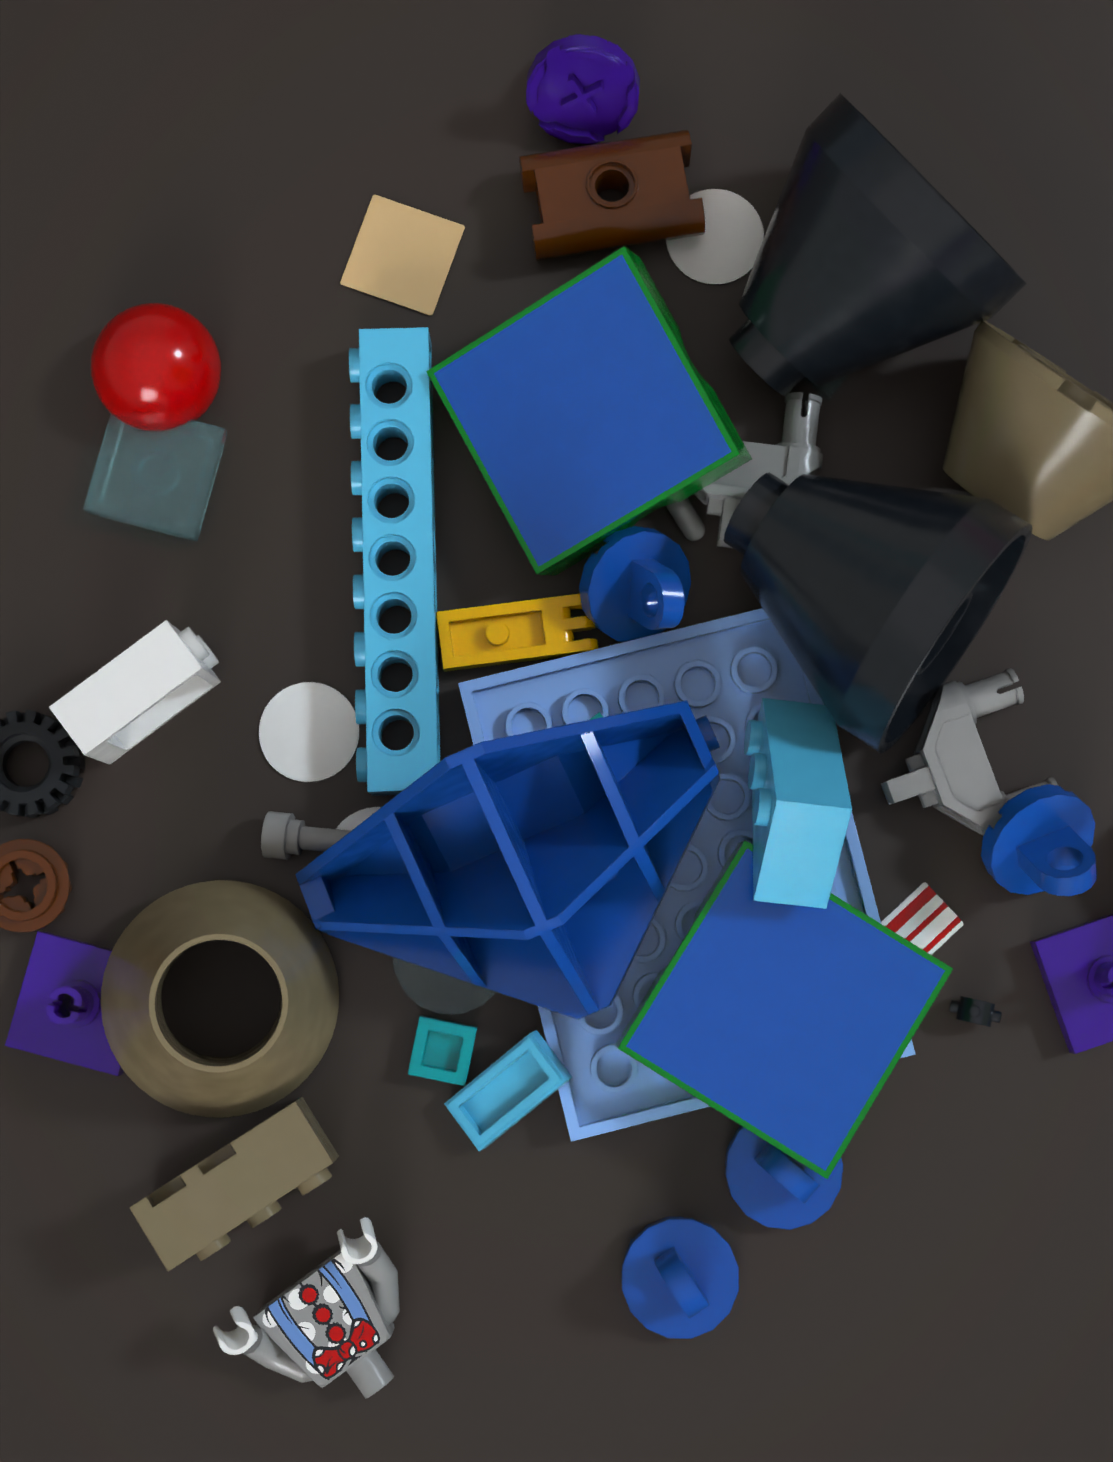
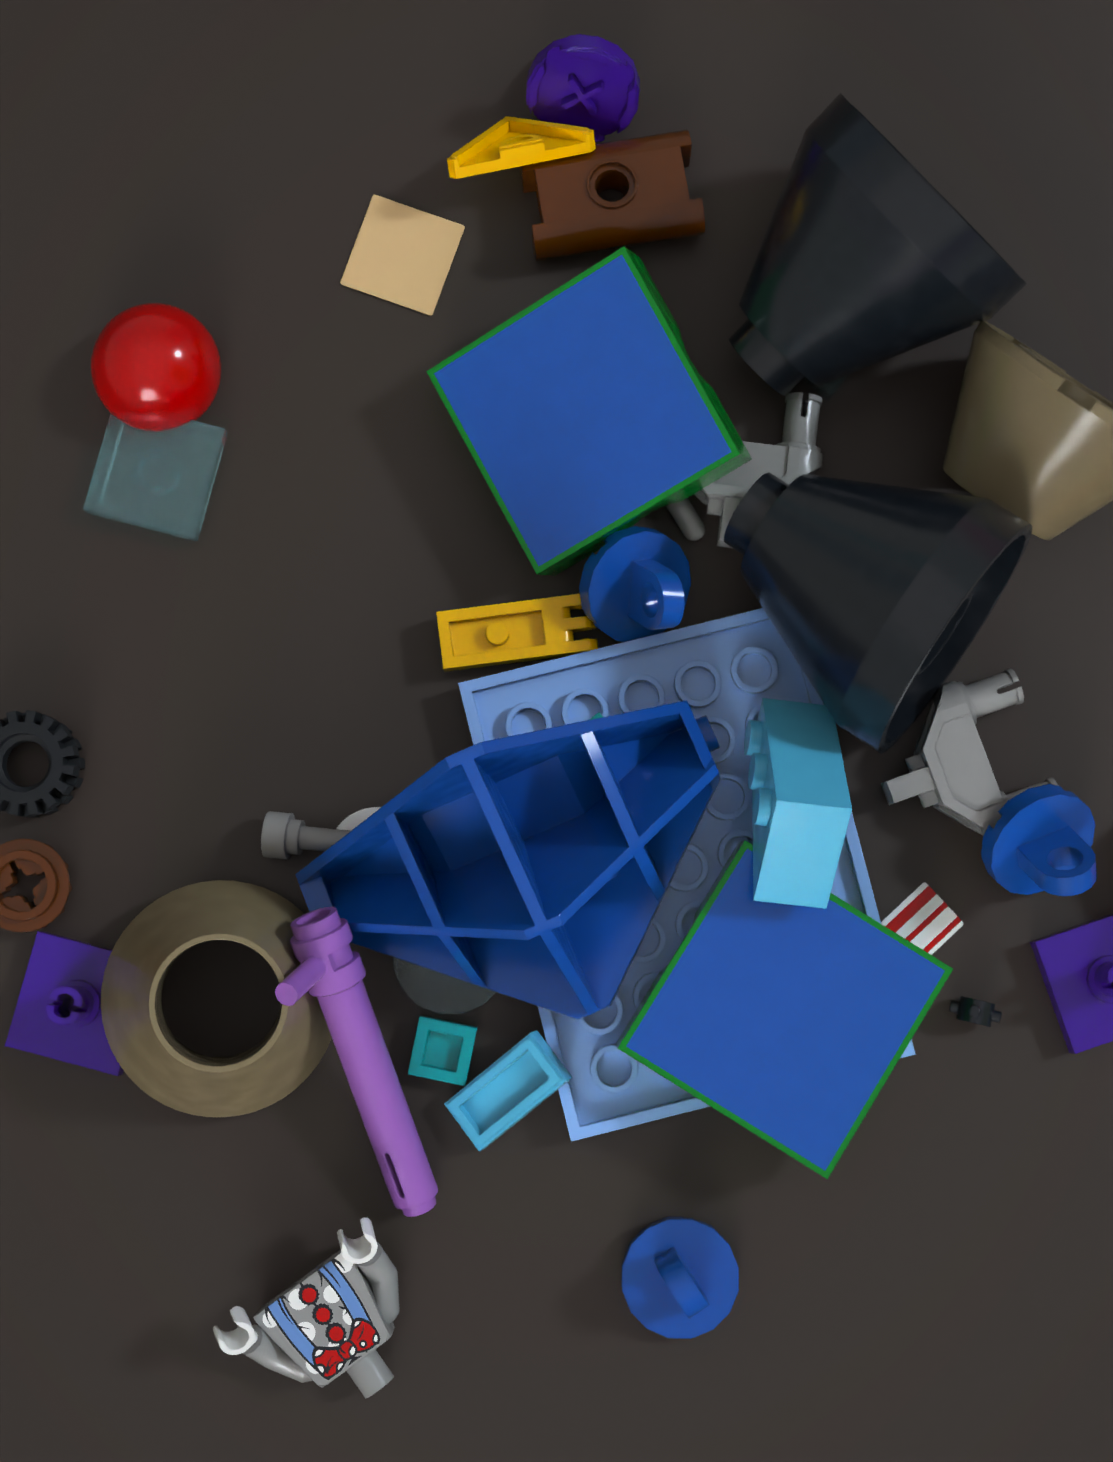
white window [49,620,221,765] -> none
dark tan wedge [129,1097,339,1272] -> none
white sticker [259,682,359,782] -> none
medium azure brick [349,327,441,796] -> none
white sticker [666,189,764,285] -> none
blue tile [725,1126,843,1230] -> none
none -> medium lavender cylinder [275,907,438,1217]
none -> yellow tile [447,116,596,179]

